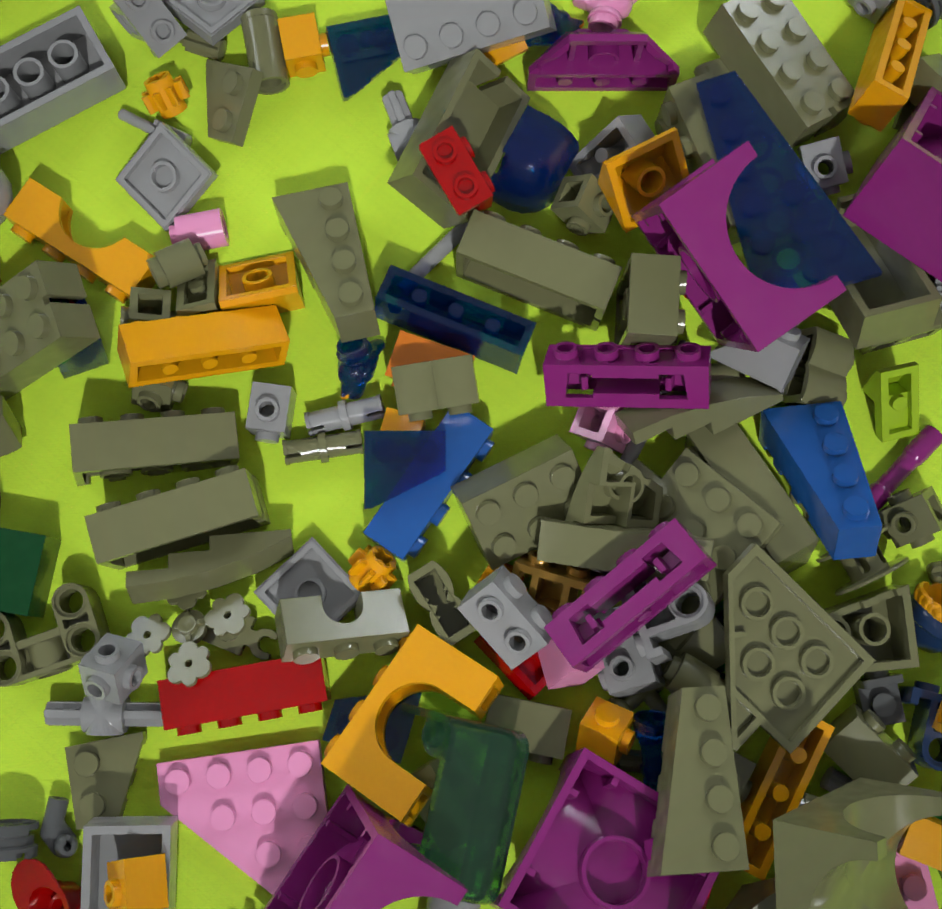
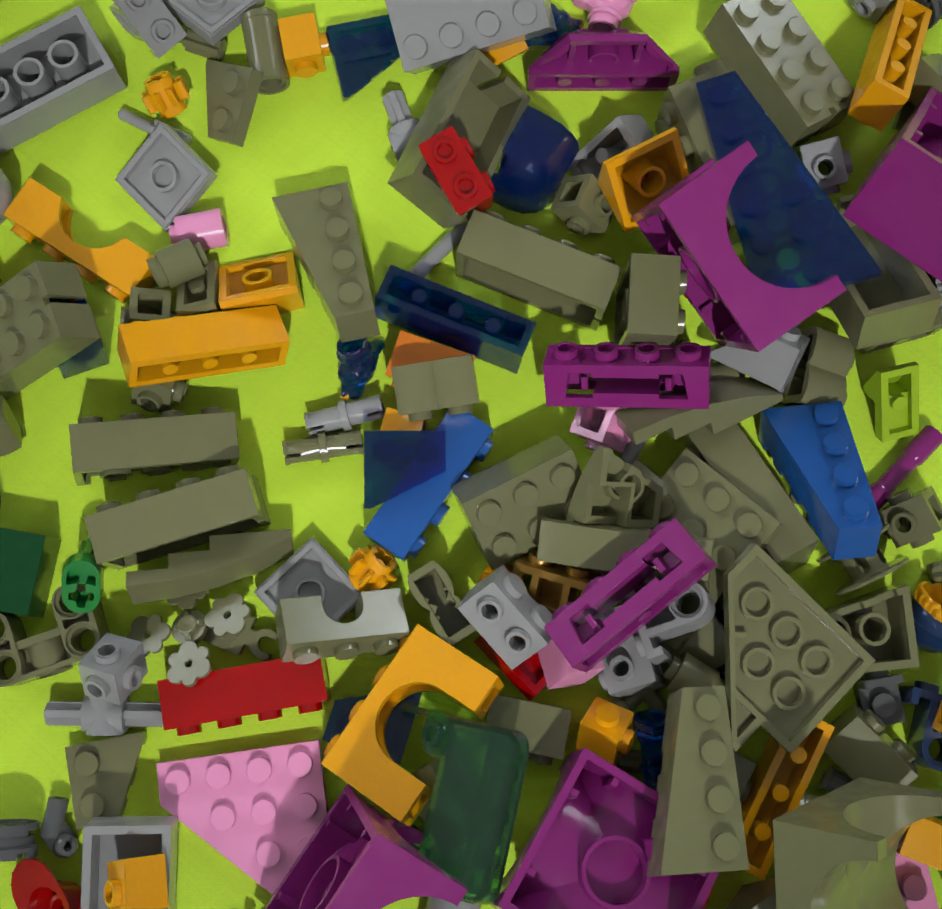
light grey brick [245,381,297,444] -> none
none -> green piece [62,537,104,614]

